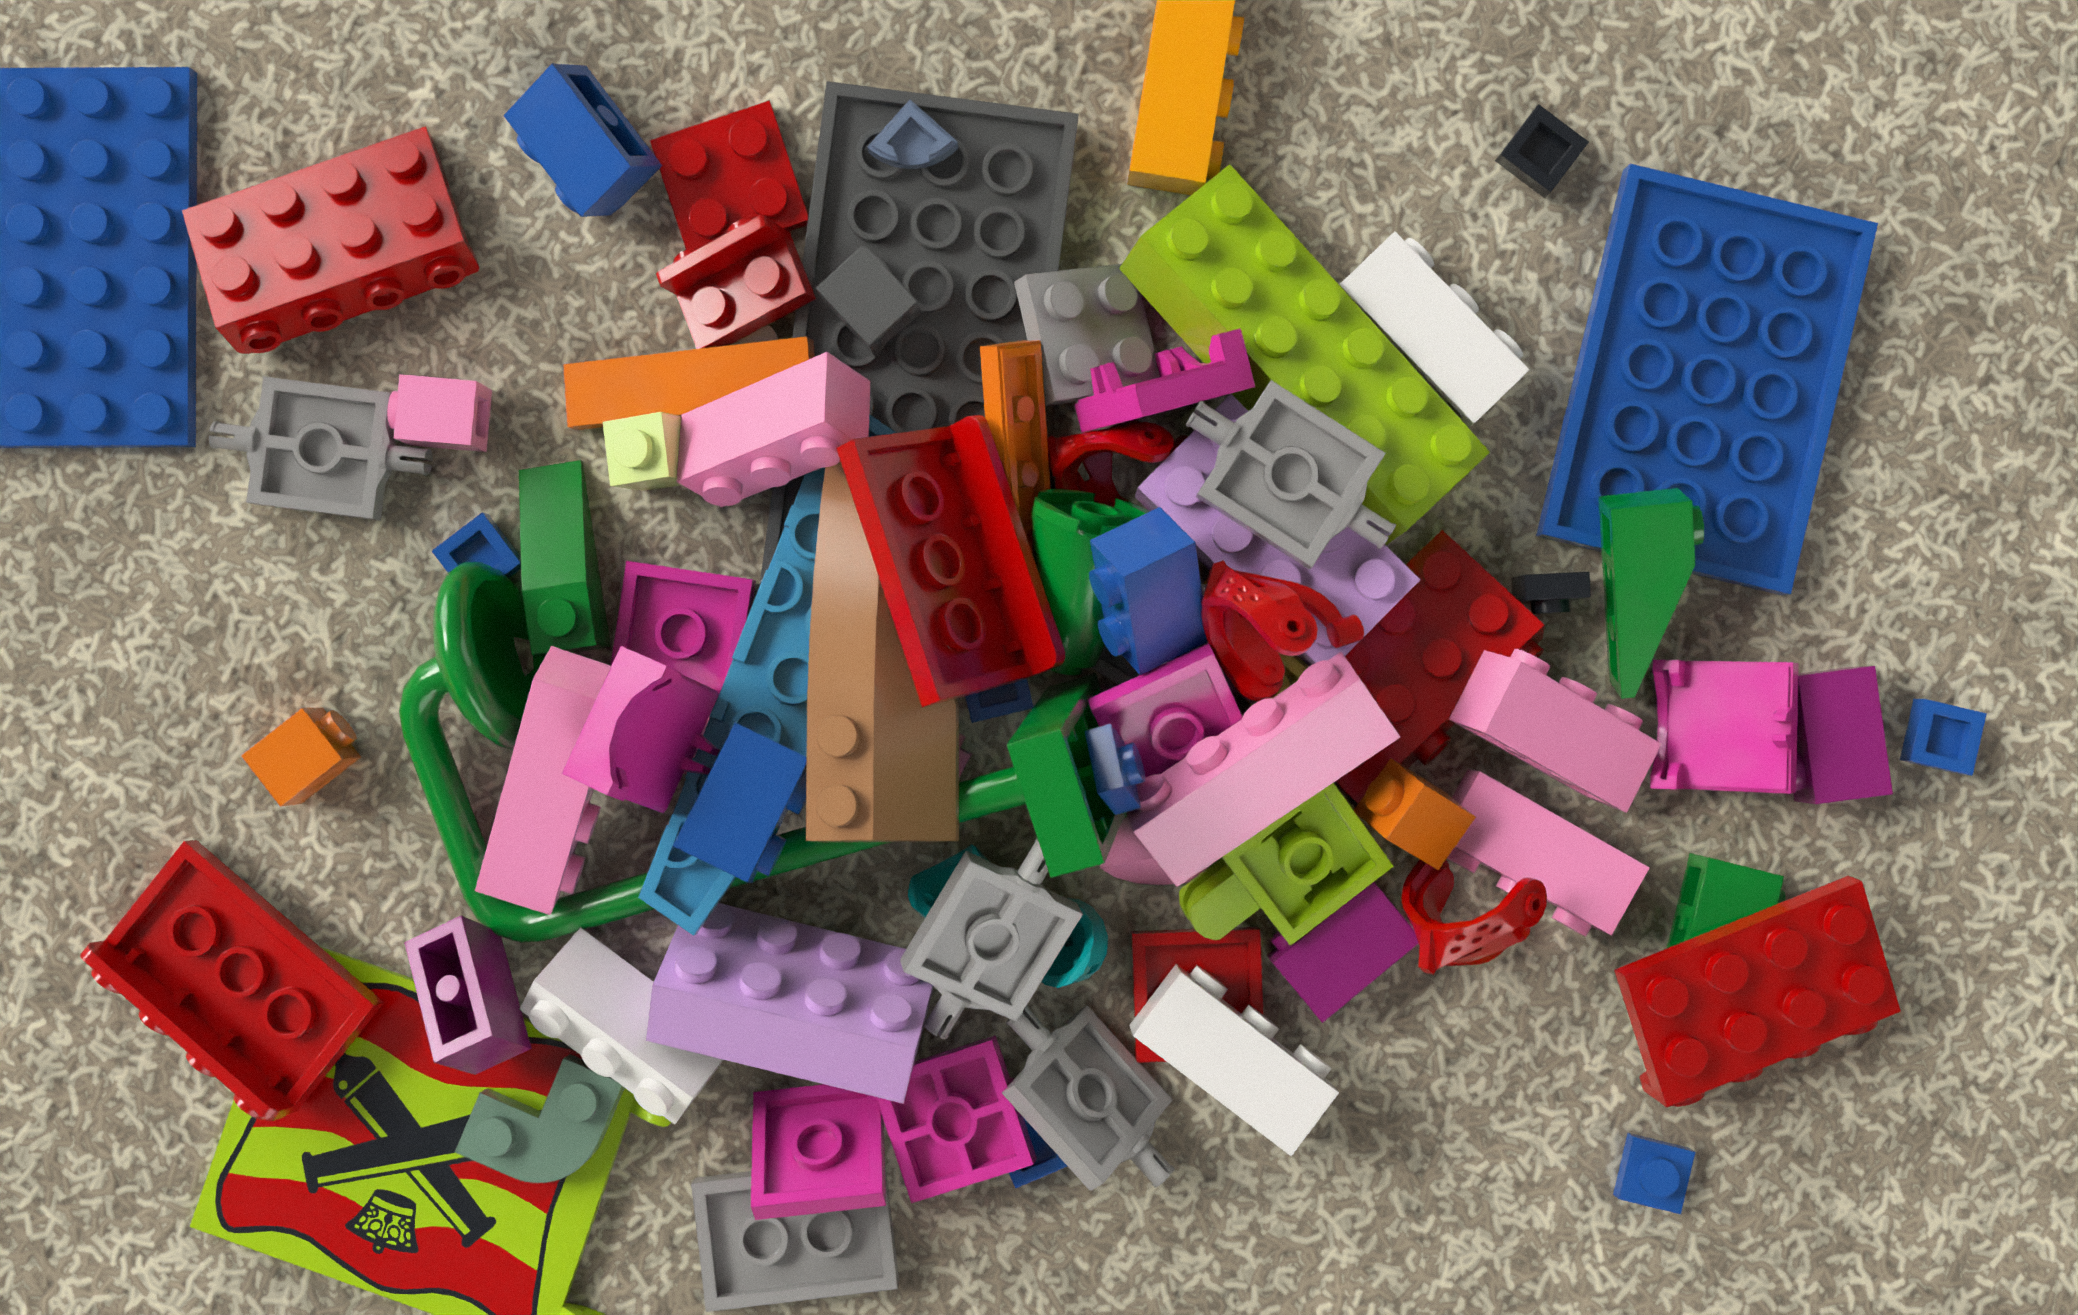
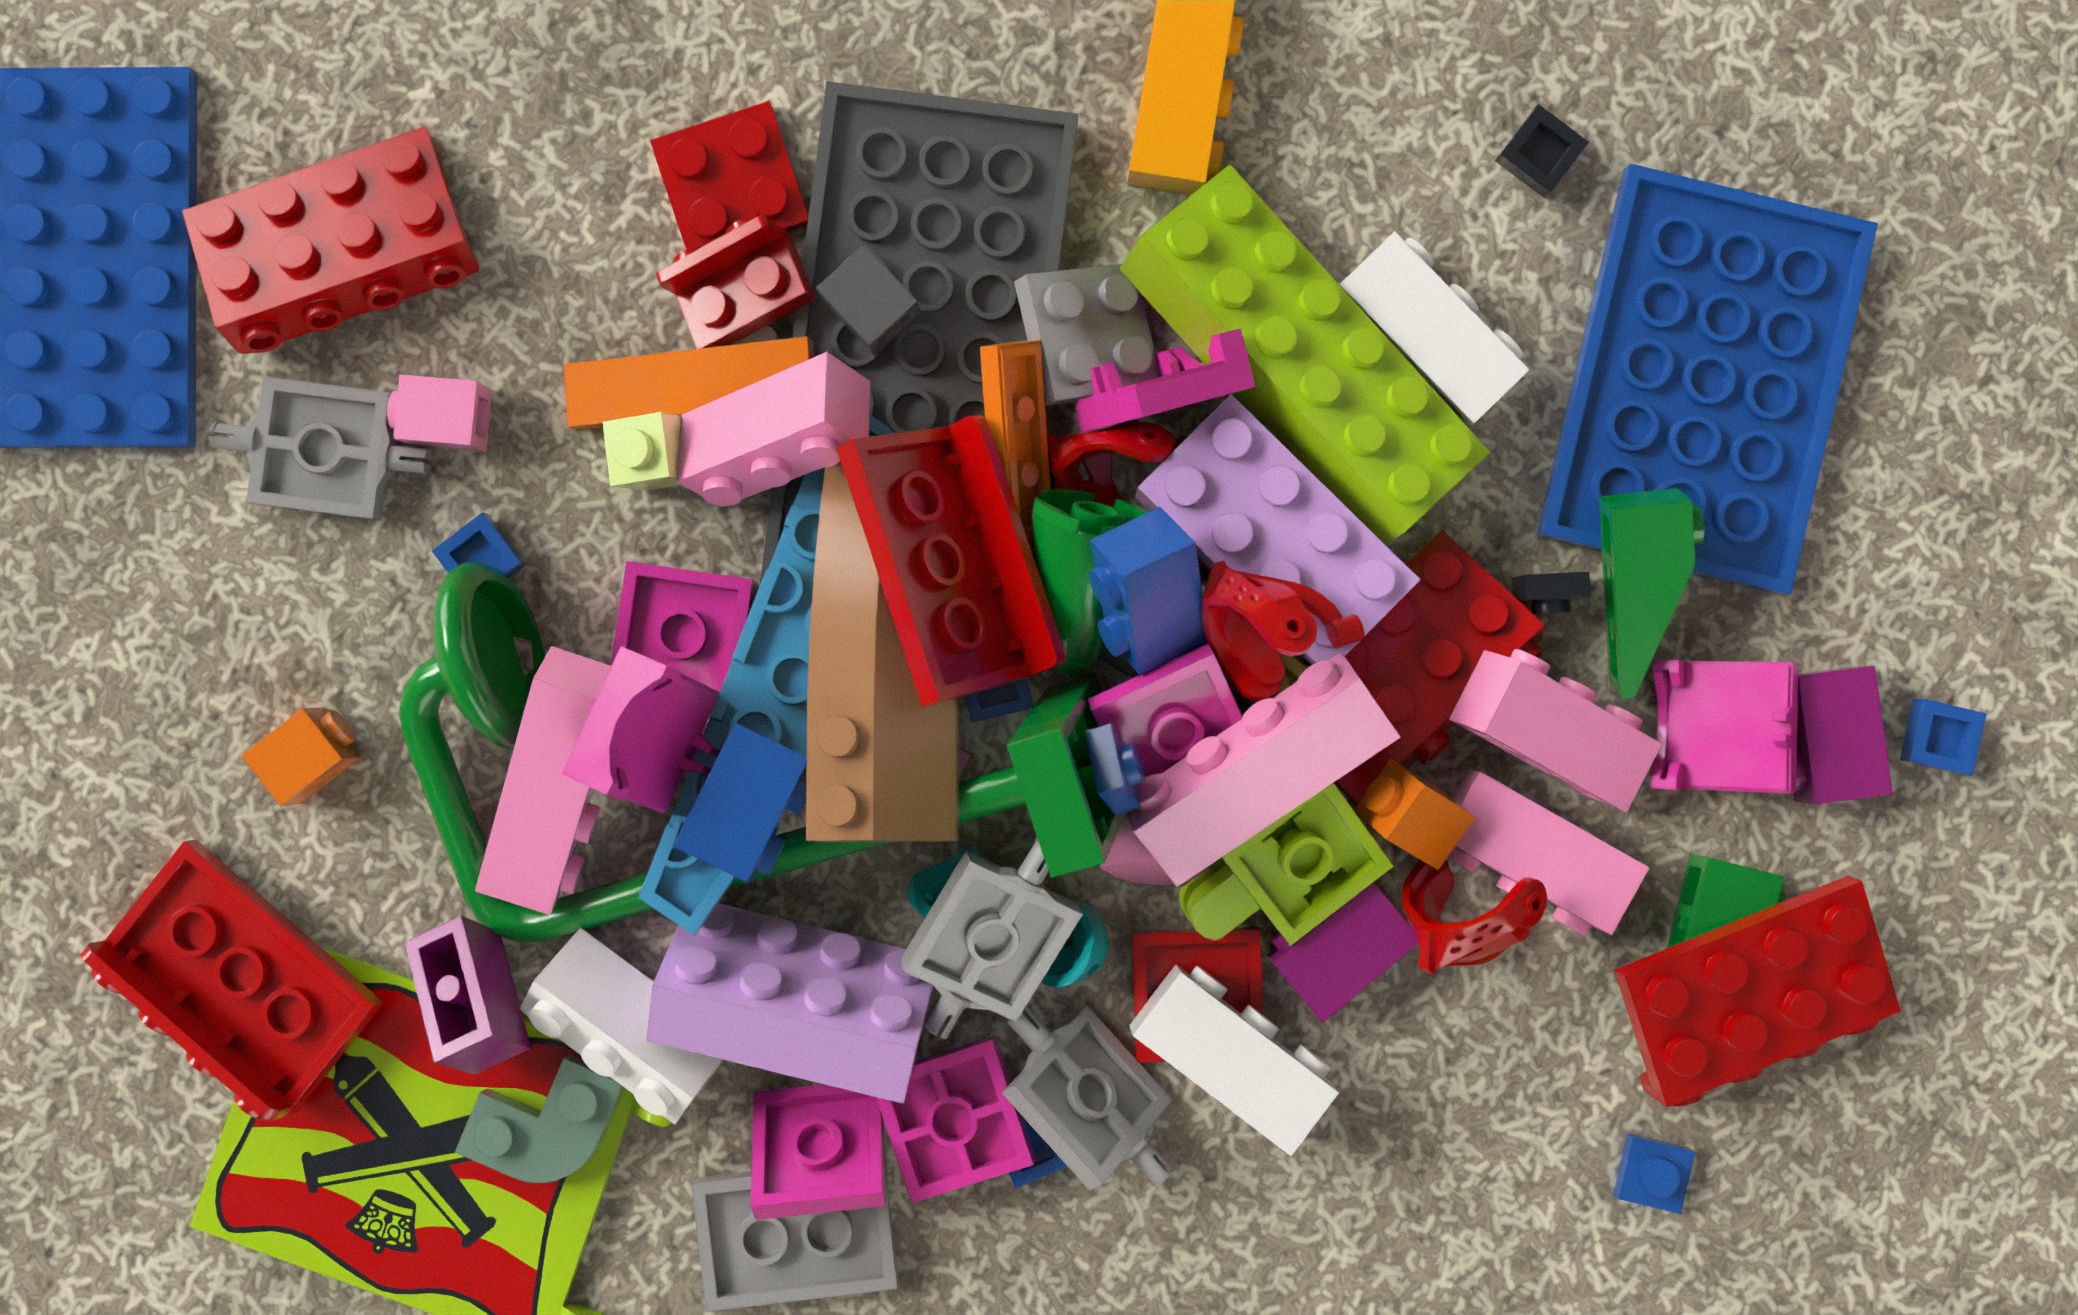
blue brick [503,63,663,217] -> none
green slope [519,460,611,656] -> none
sand blue tile [867,100,959,169] -> none
light grey plate [1186,380,1396,569] -> none

